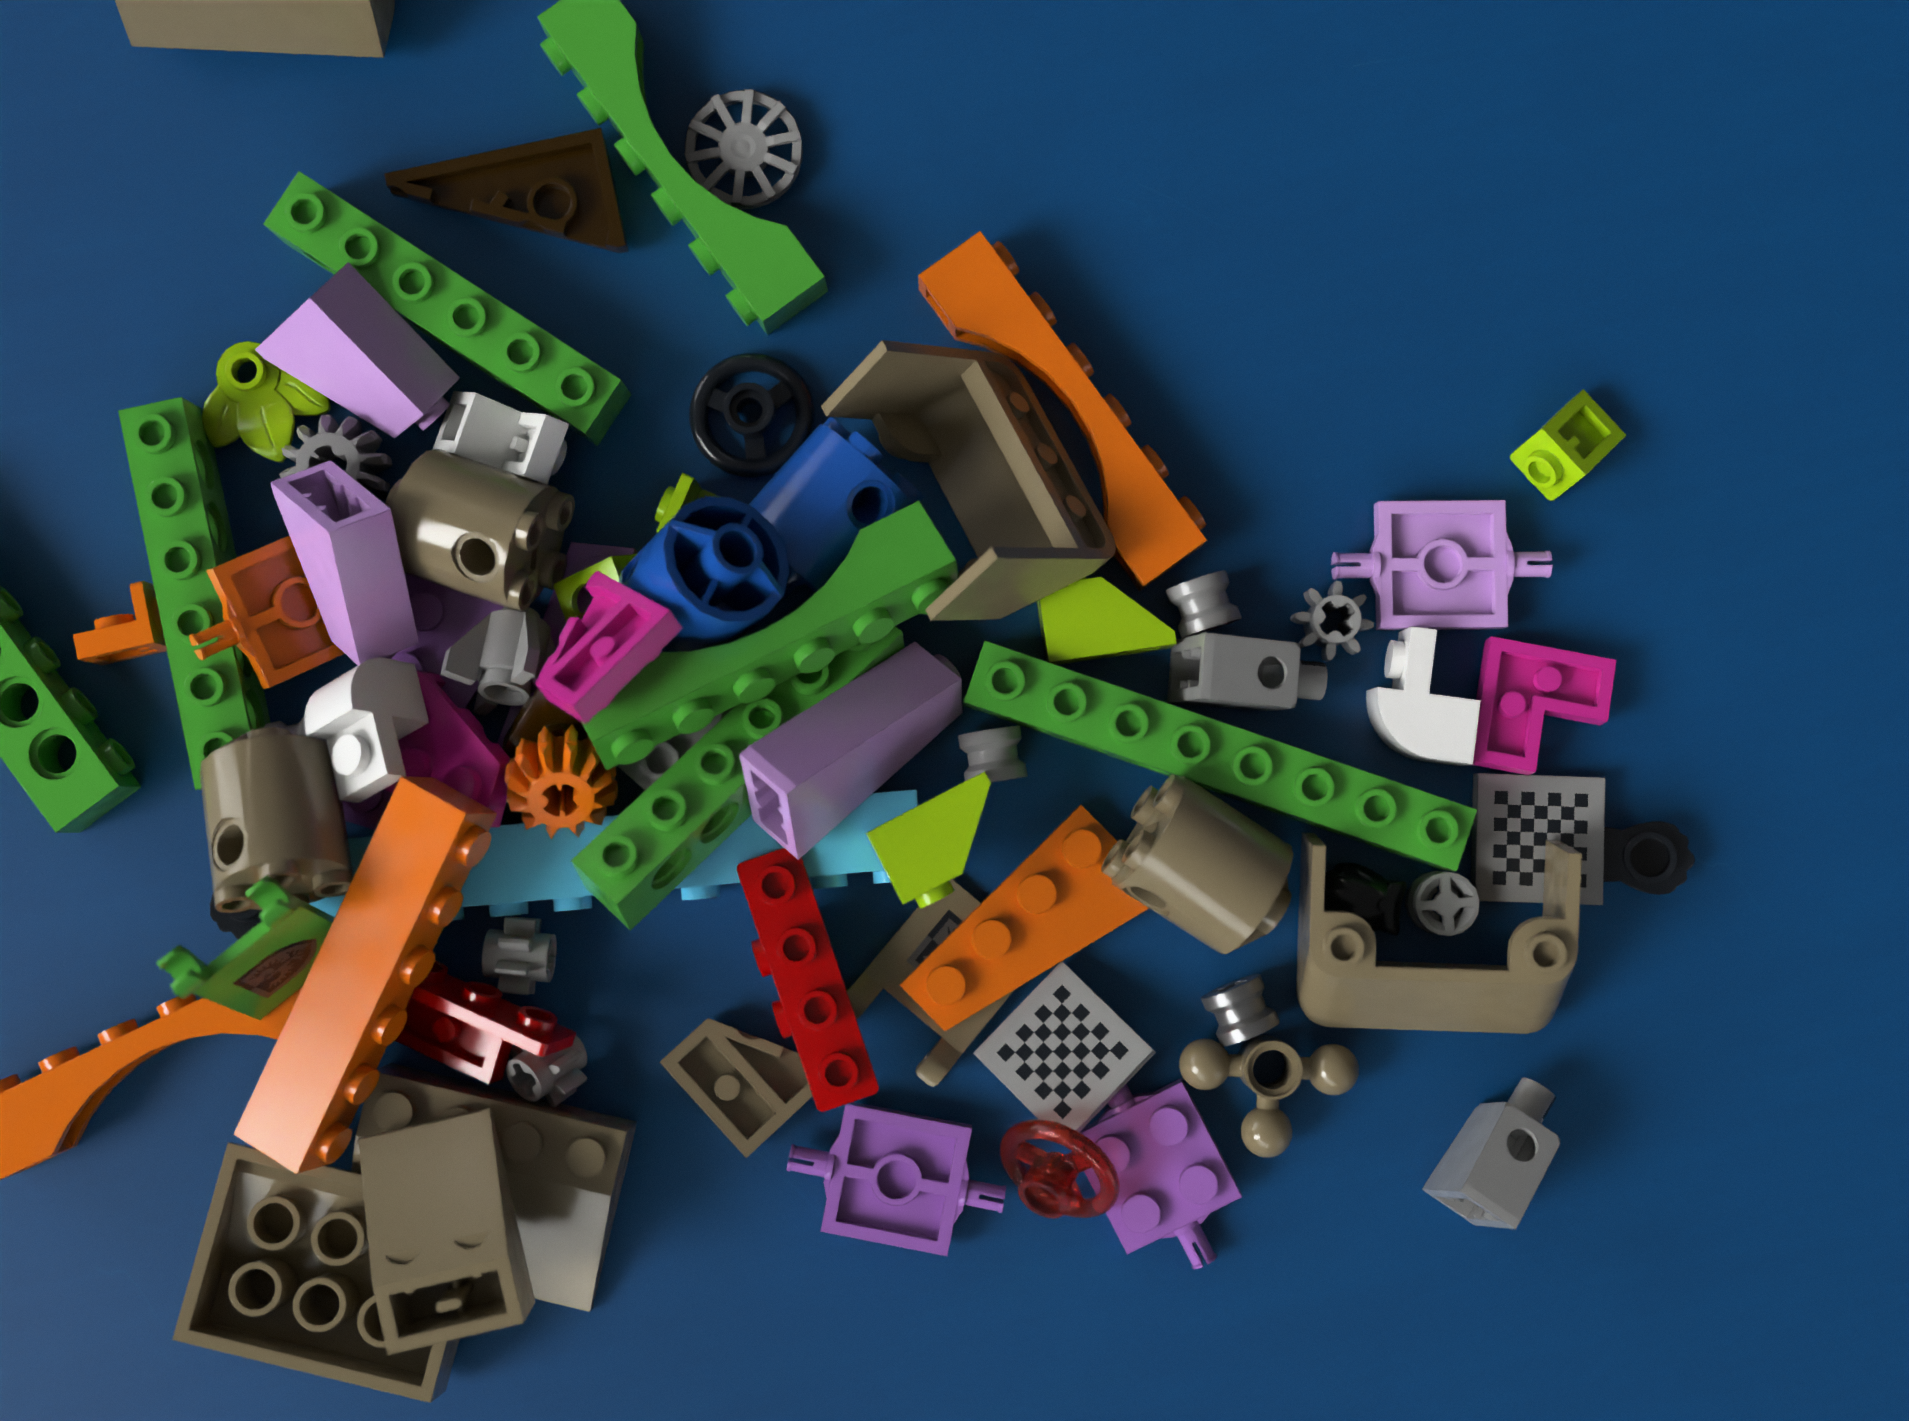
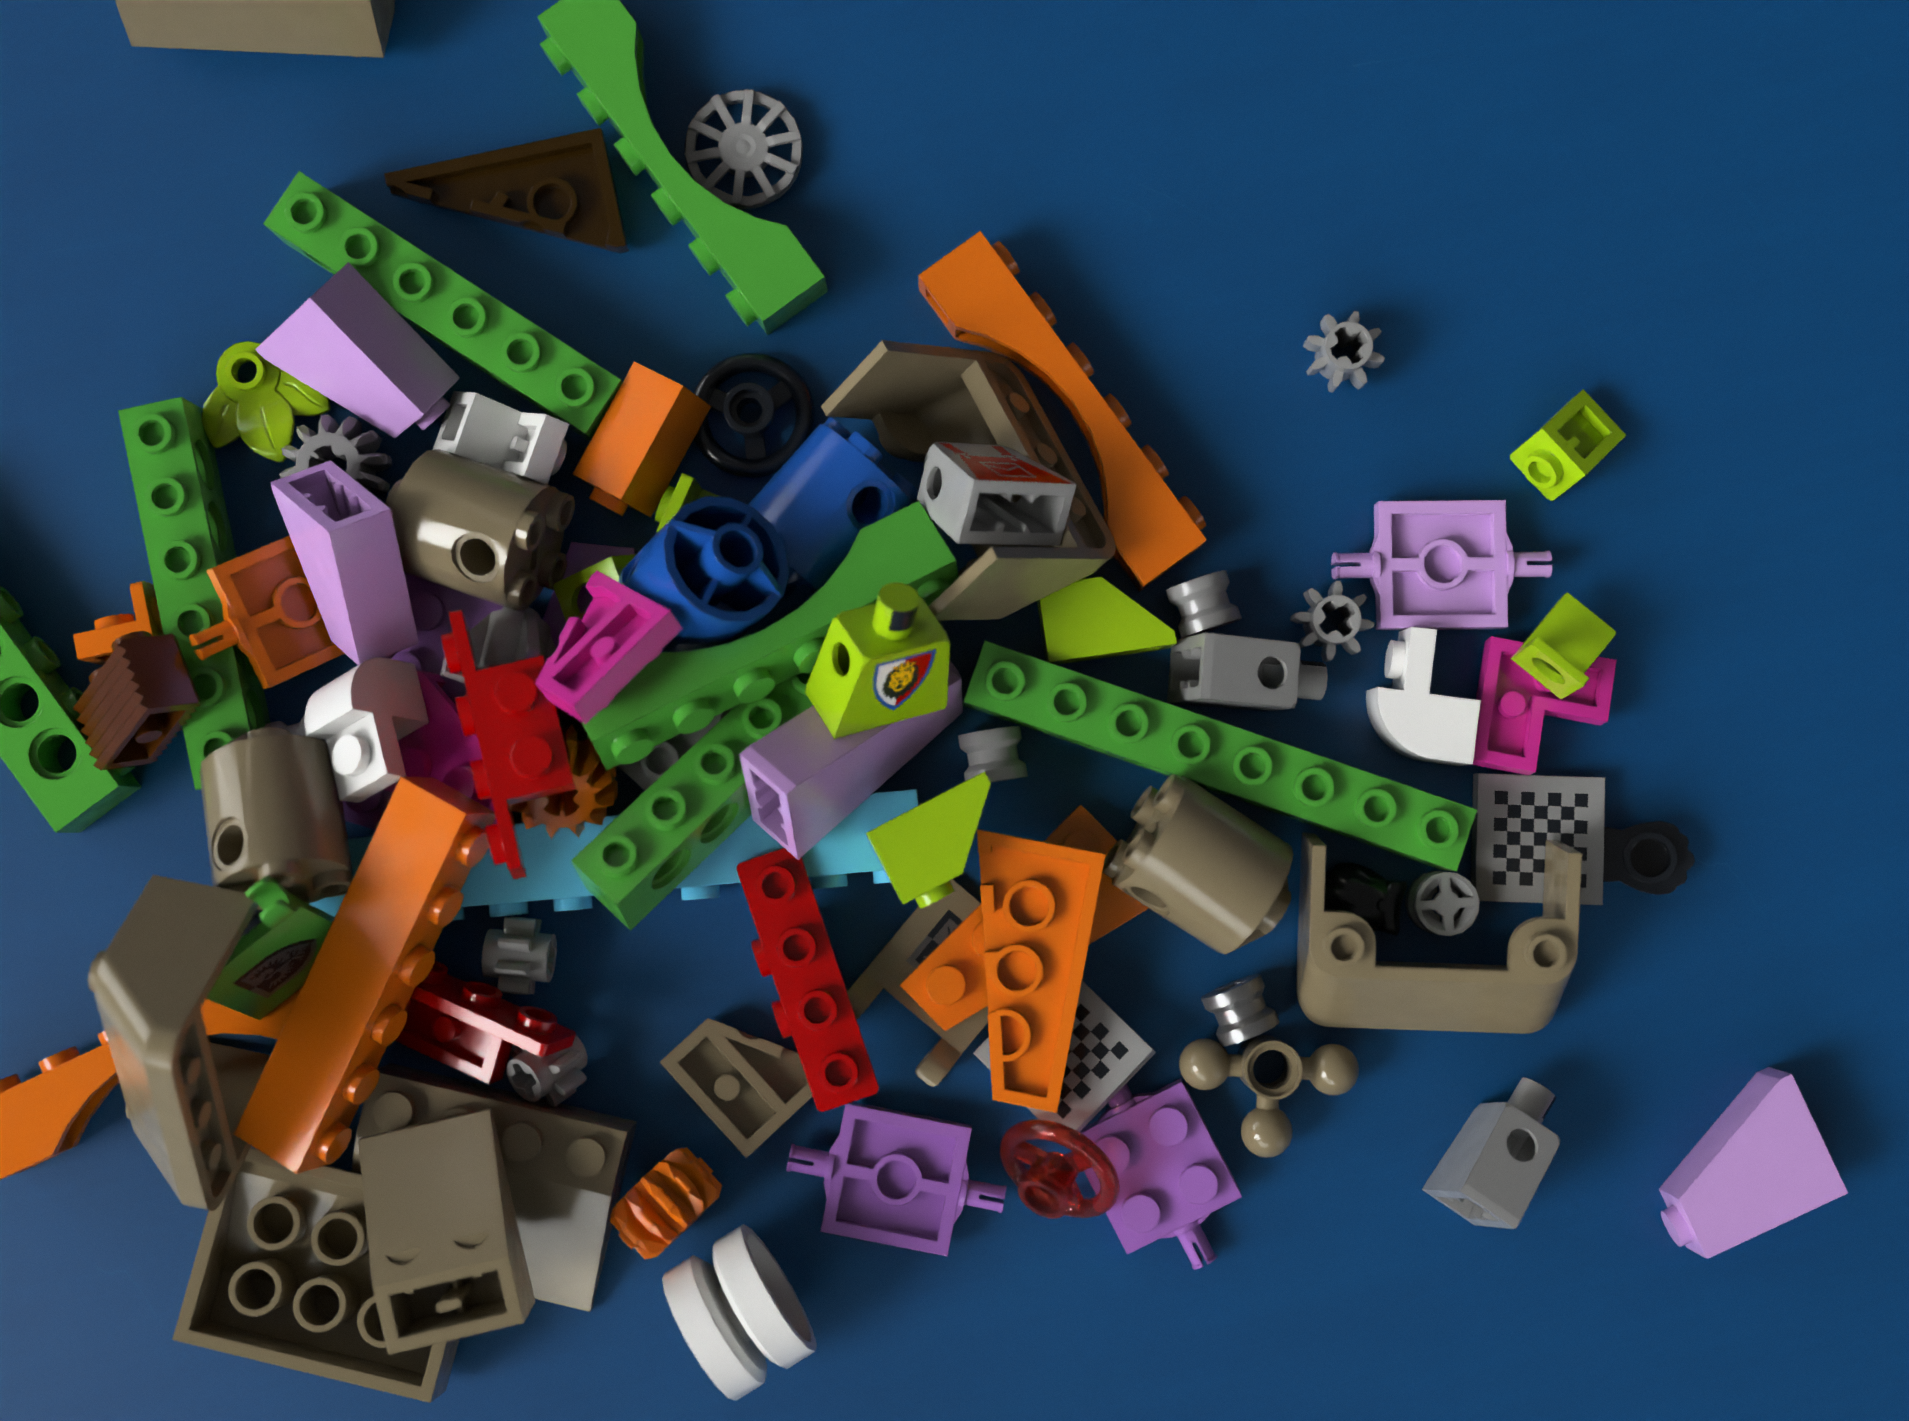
none -> reddish brown brick [73,631,202,771]
none -> dark tan windscreen [88,875,270,1211]
none -> red bracket [441,609,576,880]
none -> orange brick [573,361,711,518]
none -> orange gear [609,1147,722,1259]
none -> white wheel [662,1224,817,1401]
none -> lime torso [805,582,950,739]
none -> light grey torso [917,442,1077,546]
none -> orange wing [977,829,1106,1113]
none -> light grey gear [1303,311,1385,393]
none -> lime bracket [1511,593,1616,699]
none -> lavender slope [1659,1067,1848,1259]

